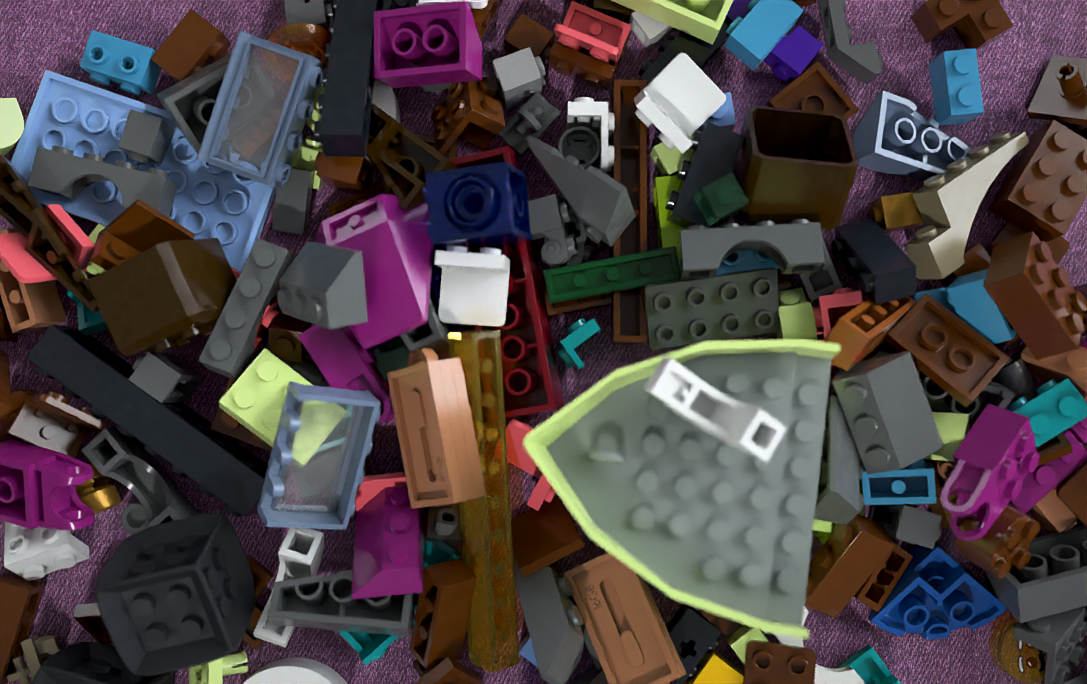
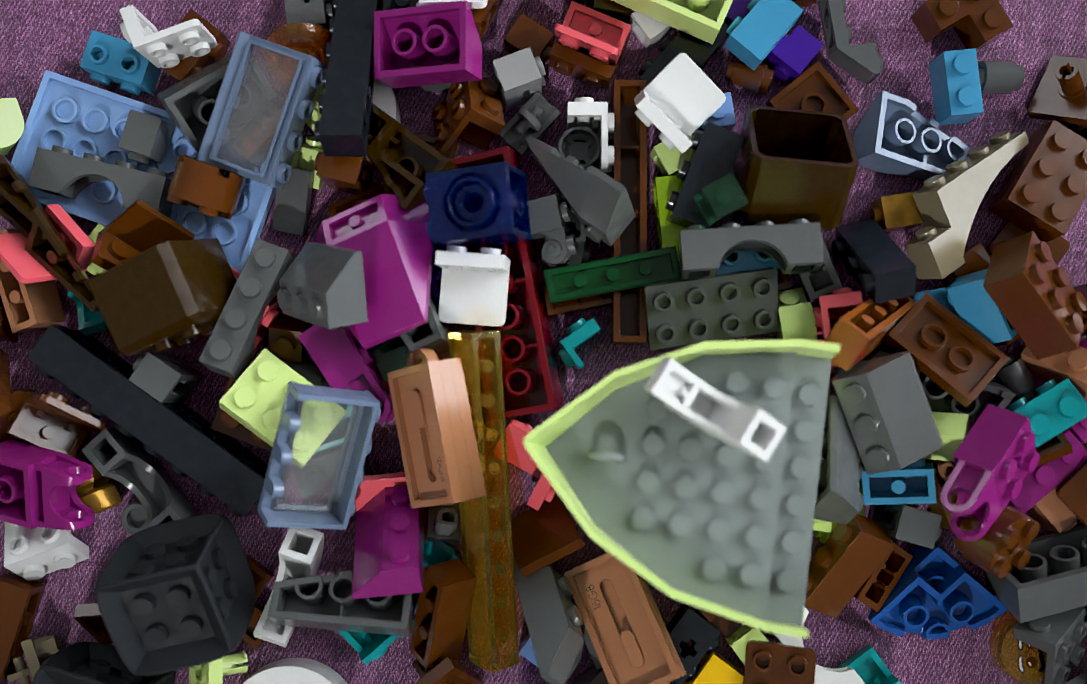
none -> white bracket [119,5,218,68]
none -> reddish brown brick [167,154,246,220]
none -> reddish brown cone [725,60,775,96]
none -> dark grey brick [978,61,1024,94]

